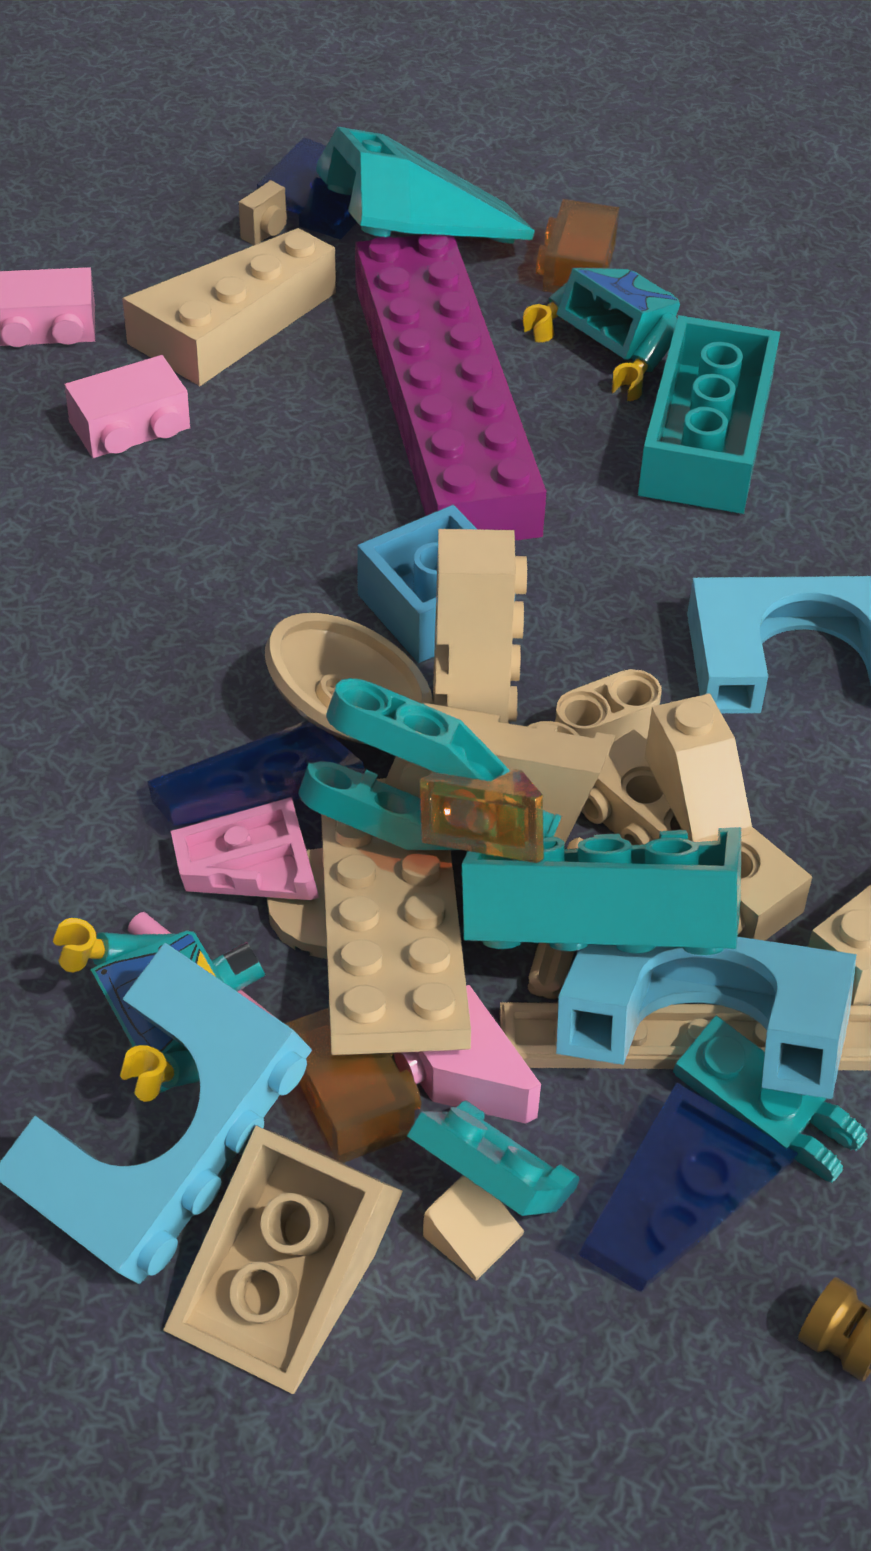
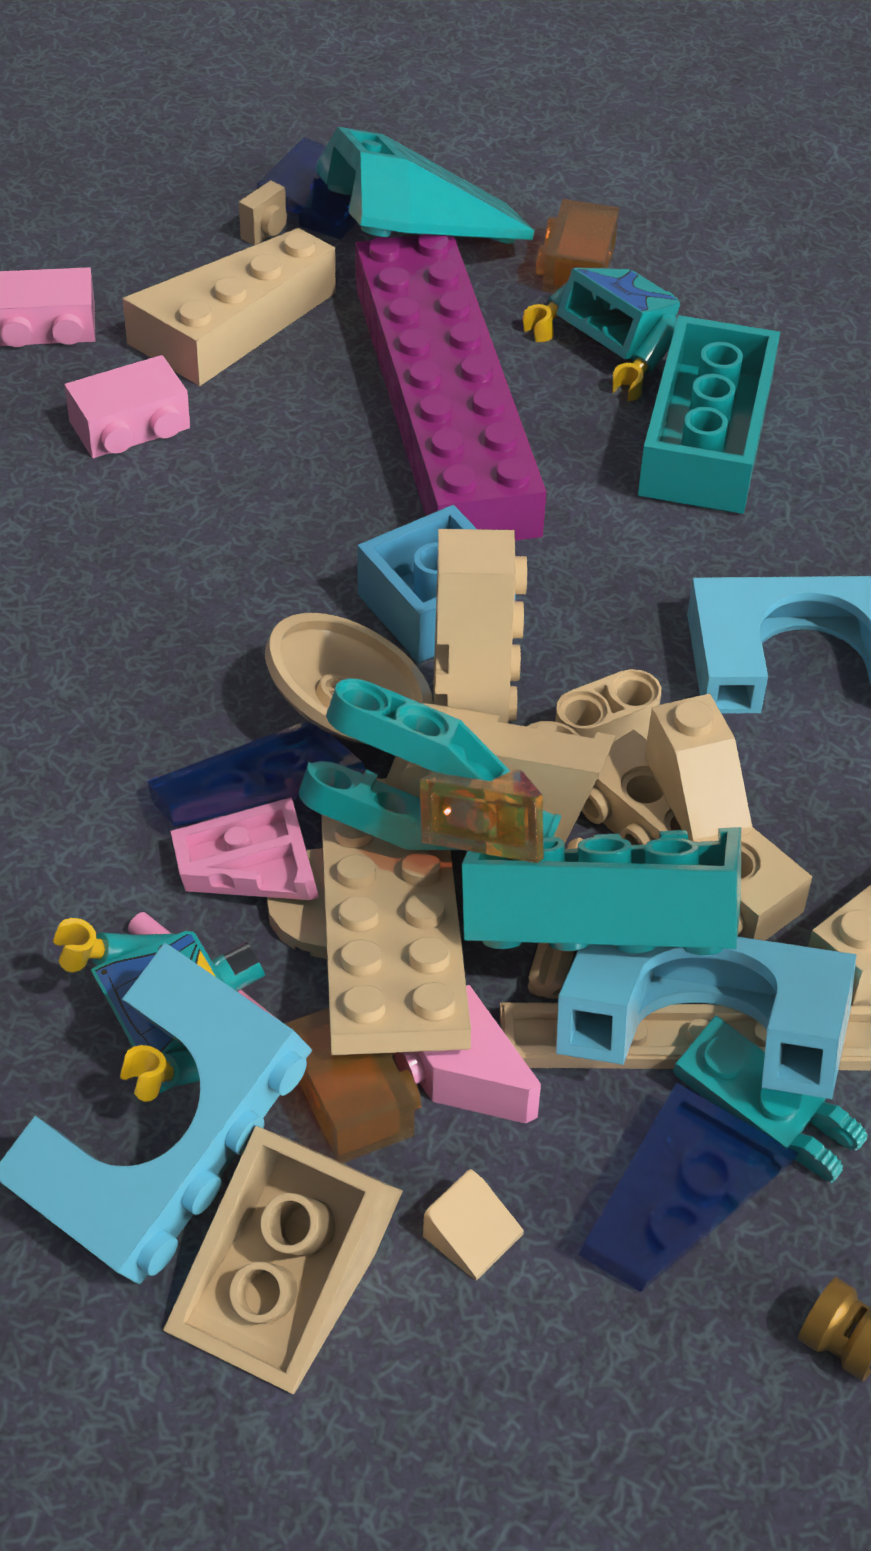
teal plate [407,1101,580,1216] -> none

